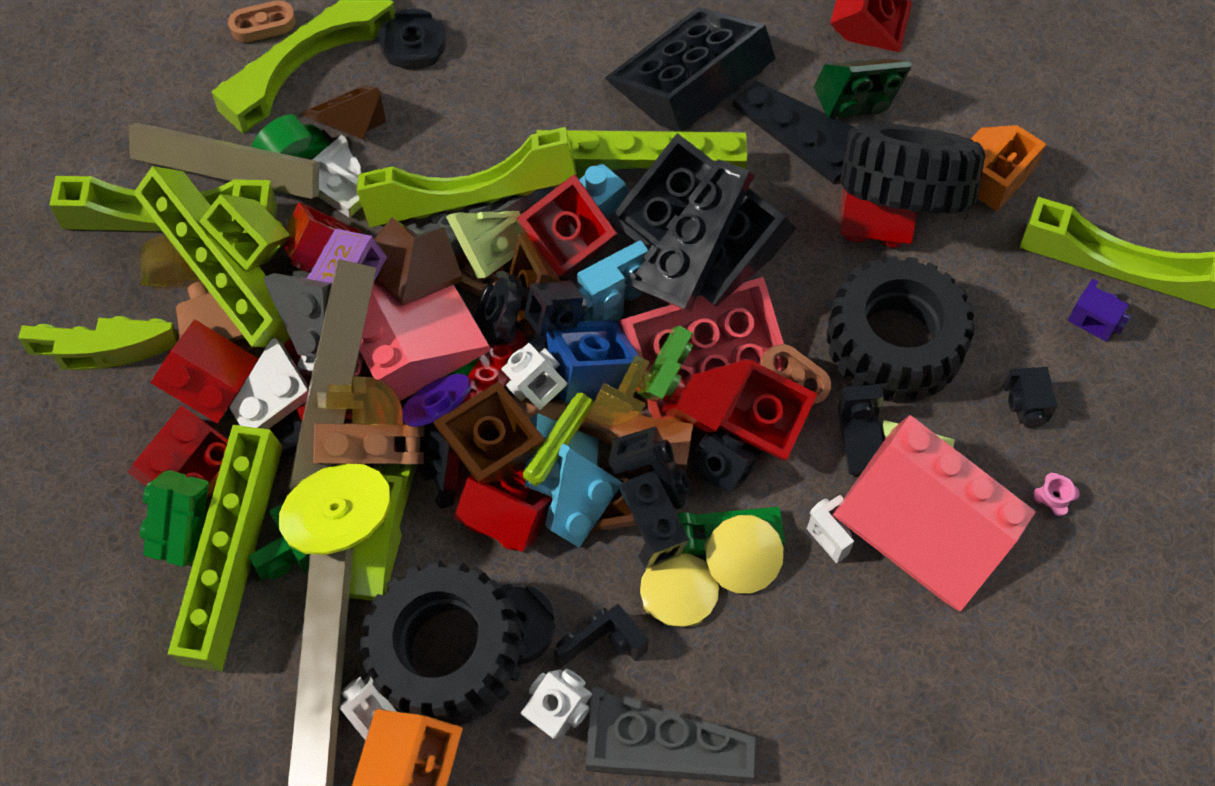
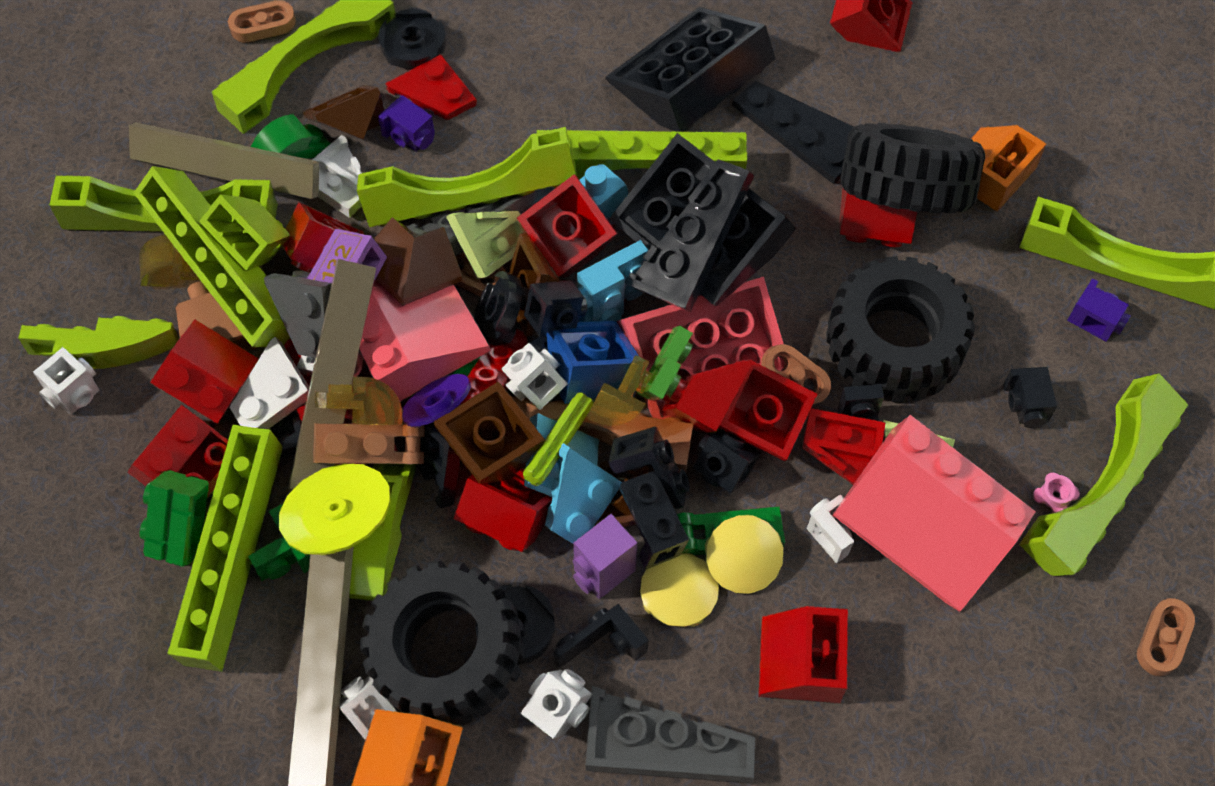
dark green slope [813,59,912,118] -> none
none -> white brick [33,347,100,415]
none -> dark purple brick [378,95,435,152]
none -> red wing [386,55,477,120]
none -> medium lavender brick [573,514,637,599]
none -> red slope [758,606,848,703]
none -> red wing [802,408,886,485]
none -> lime arch [1019,373,1188,576]
none -> nougat plate [1137,598,1195,676]

